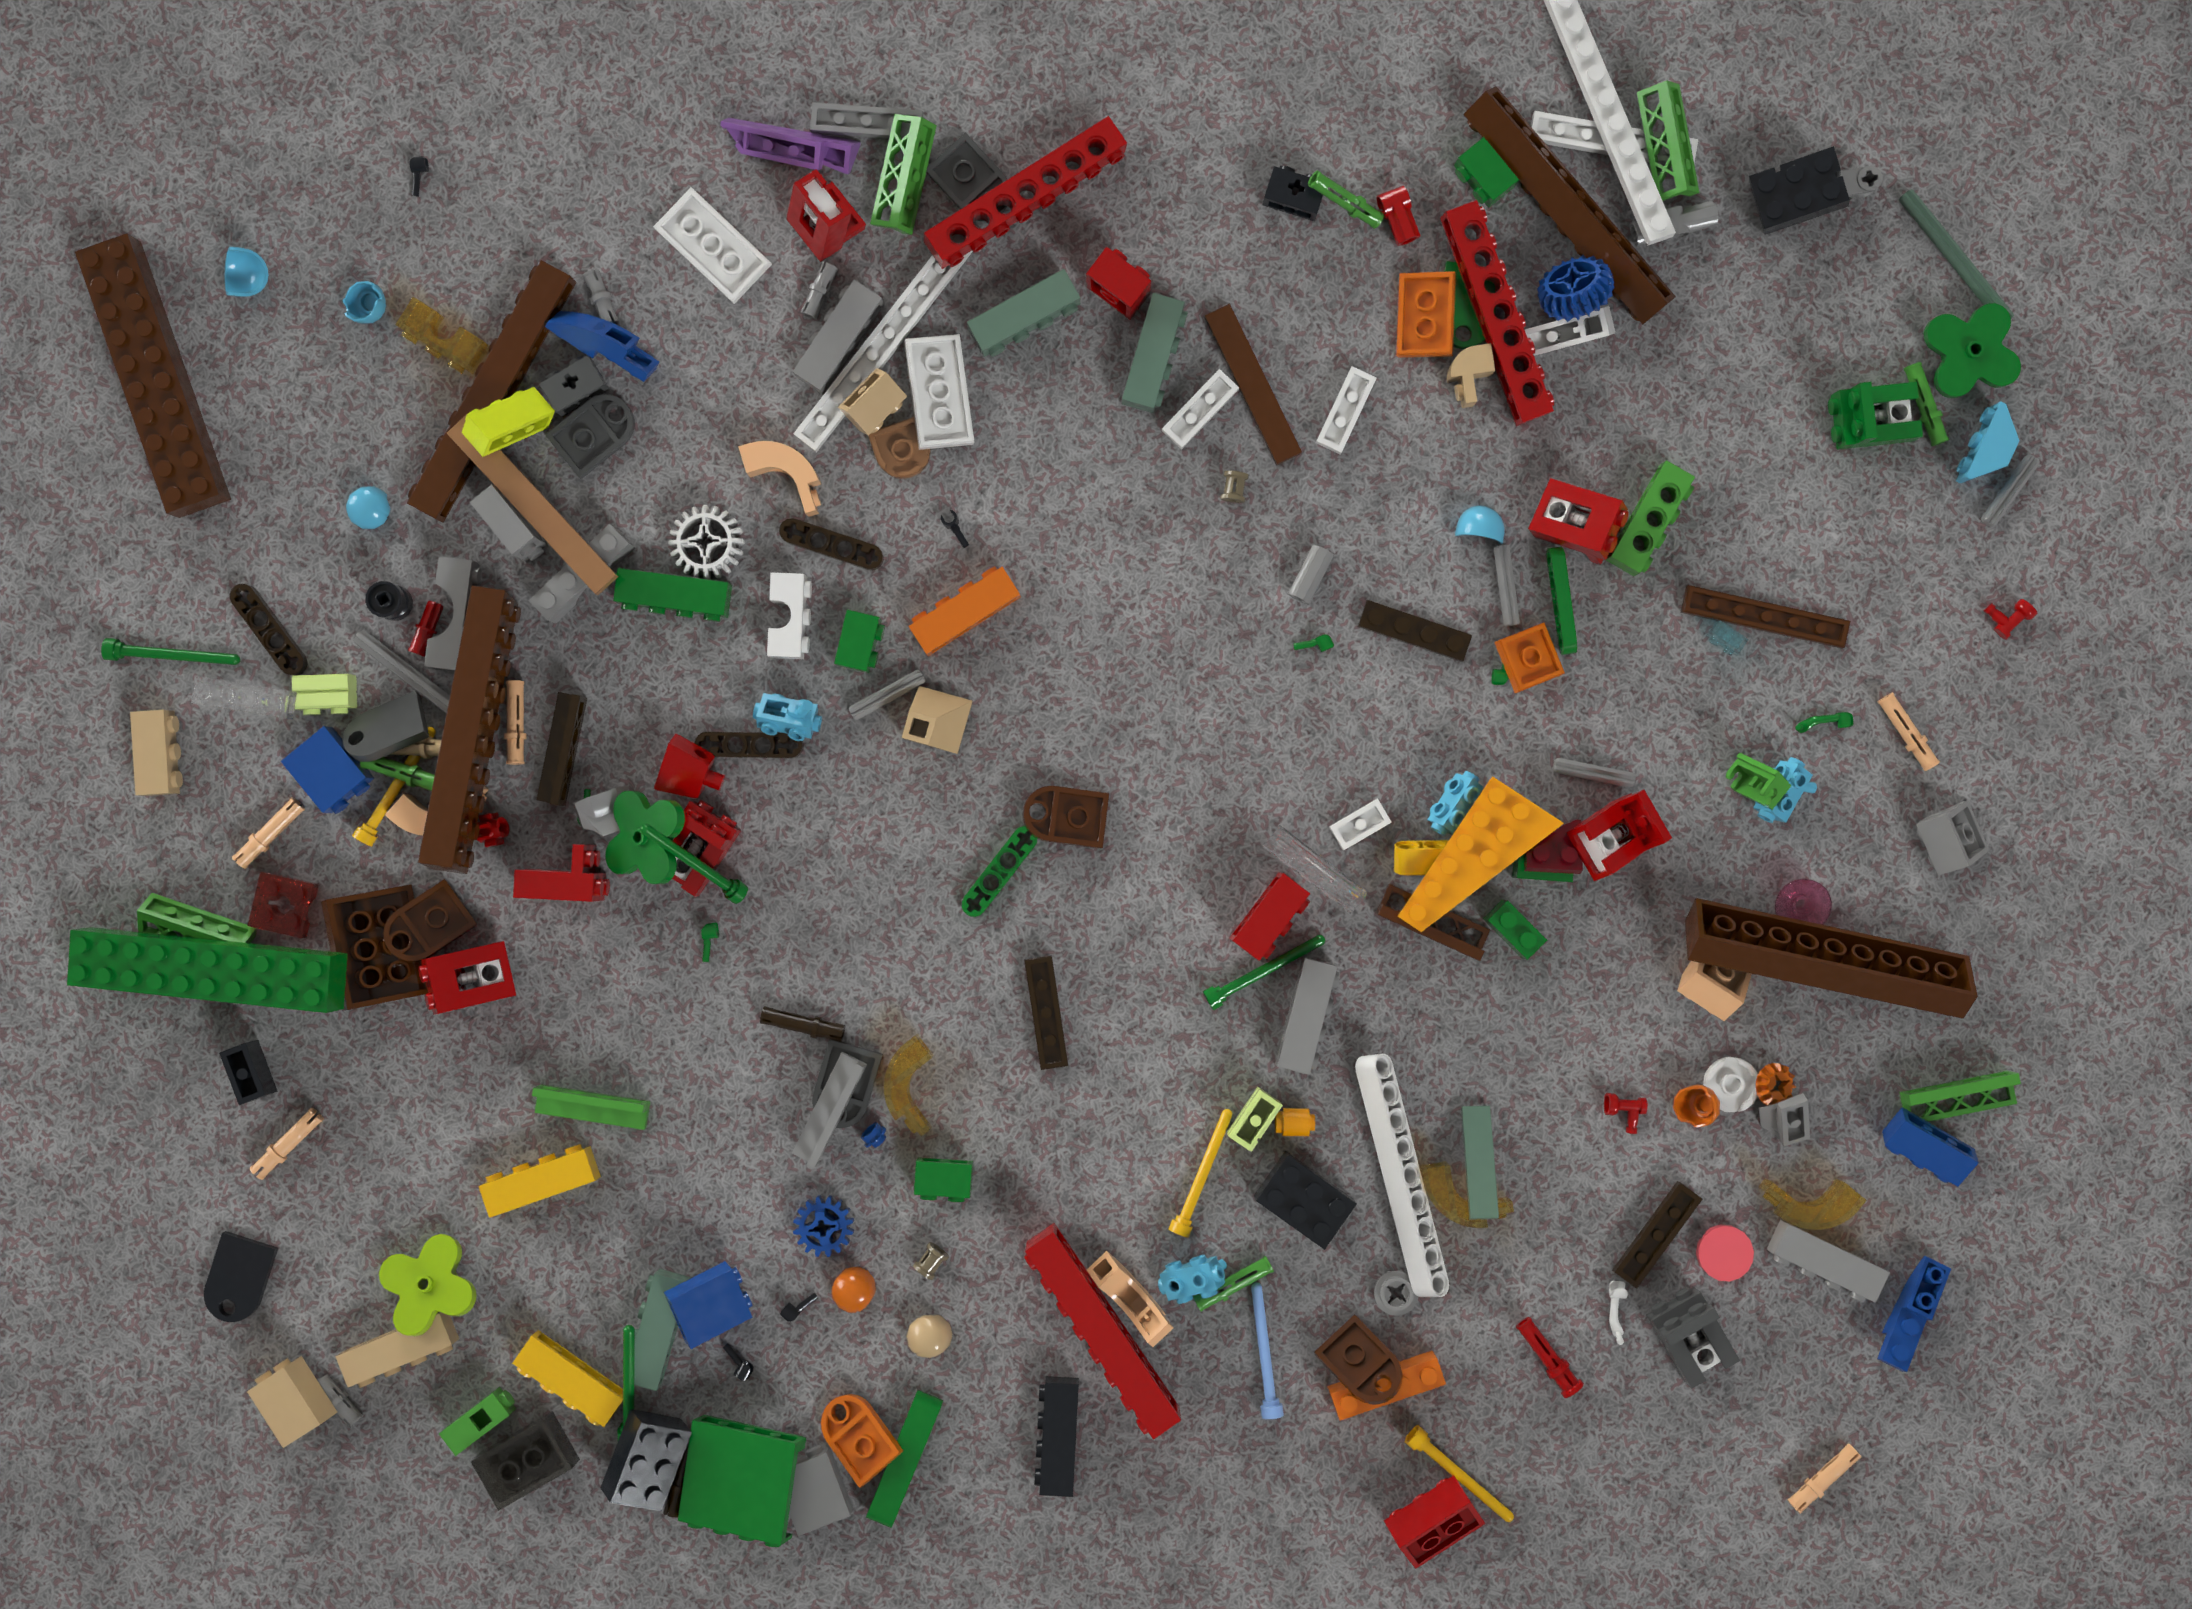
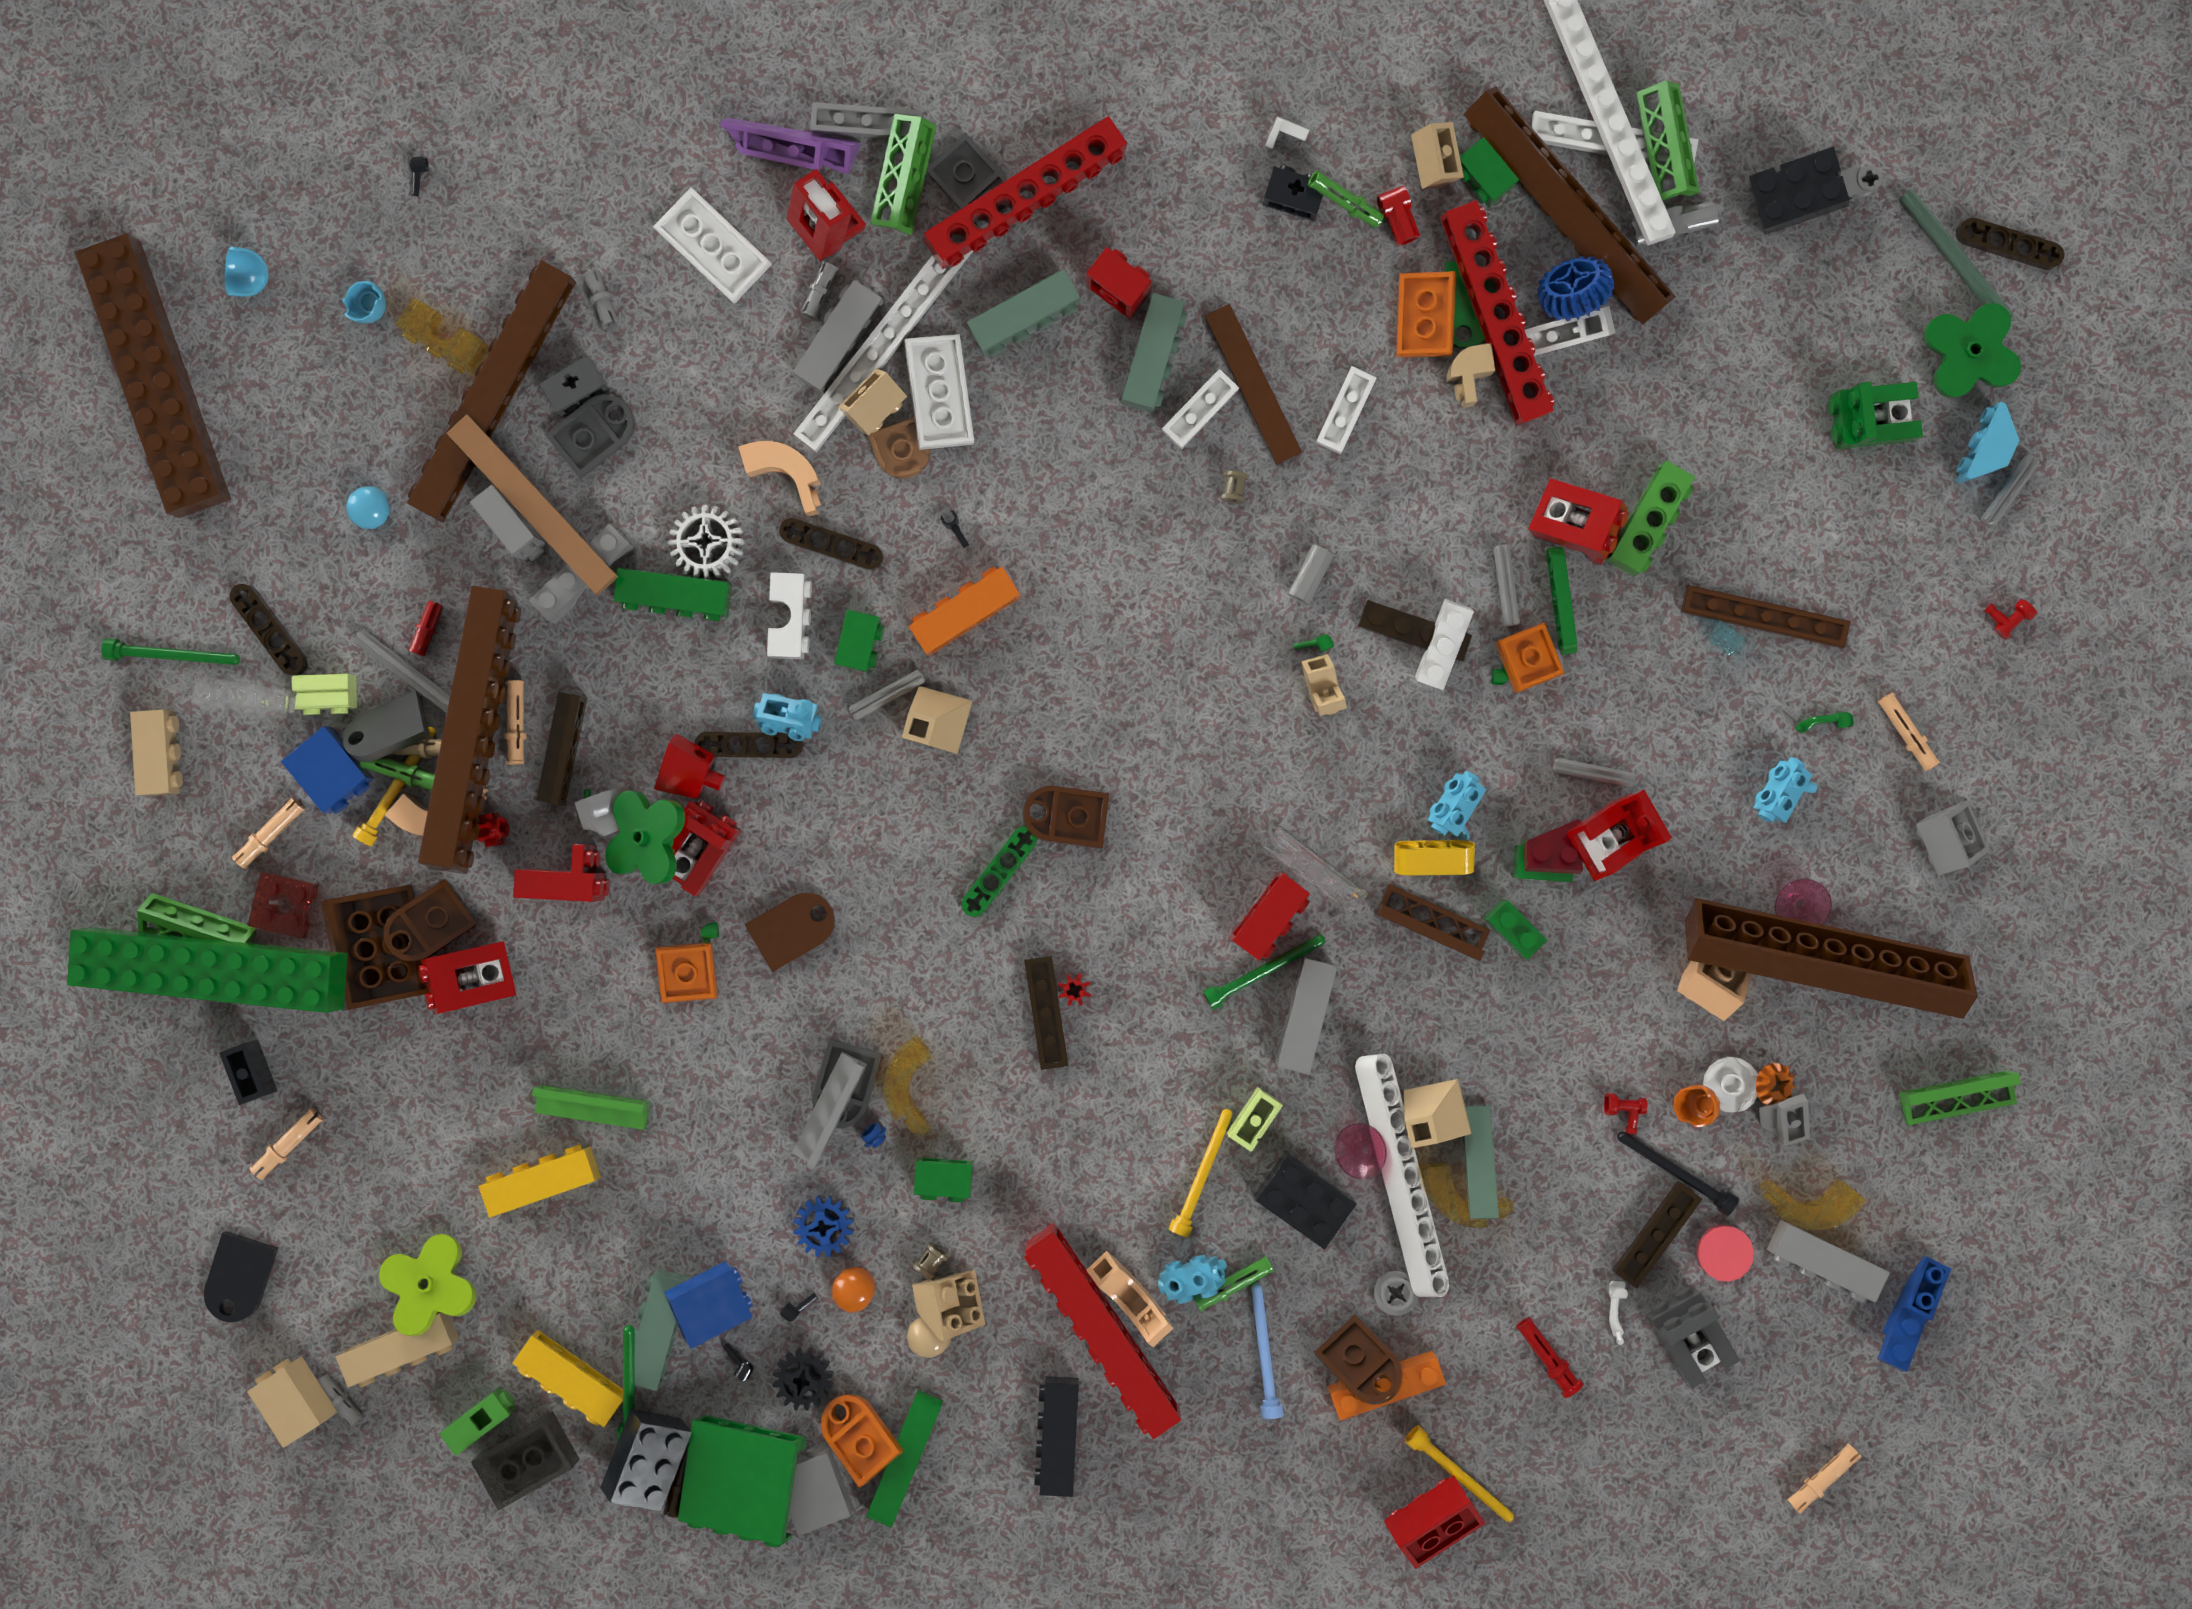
black wheel [365,581,413,621] -> none
light grey arch [424,556,482,671] -> none
neon yellow brick [461,387,555,457] -> none
blue slope [545,311,659,382] -> none
green piece [640,824,748,904] -> none
dark brown pin [760,1006,845,1042] -> none
light orange brick [1275,1108,1315,1136] -> none
white plate [1329,798,1392,850] -> none
light orange wing [1398,776,1564,932] -> none
medium azure helmet [1455,506,1505,544] -> none
bright green hinge [1726,753,1791,810] -> none
blue brick [1882,1107,1979,1187] -> none
bright green pin [1904,362,1949,446] -> none
none -> orange tile [655,942,718,1003]
none -> reddish brown tile [745,892,835,972]
none -> black gear [772,1347,834,1411]
none -> tan slope [912,1270,985,1341]
none -> red gear [1058,973,1091,1006]
none -> white tile [1265,116,1310,149]
none -> tan brick [1301,654,1347,716]
none -> clear pink dish [1335,1123,1387,1179]
none -> tan slope [1404,1079,1472,1149]
none -> tan brick [1411,122,1464,189]
none -> white arch [1415,599,1474,690]
none -> black piece [1617,1131,1739,1216]
none -> dark brown beam [1956,218,2065,270]

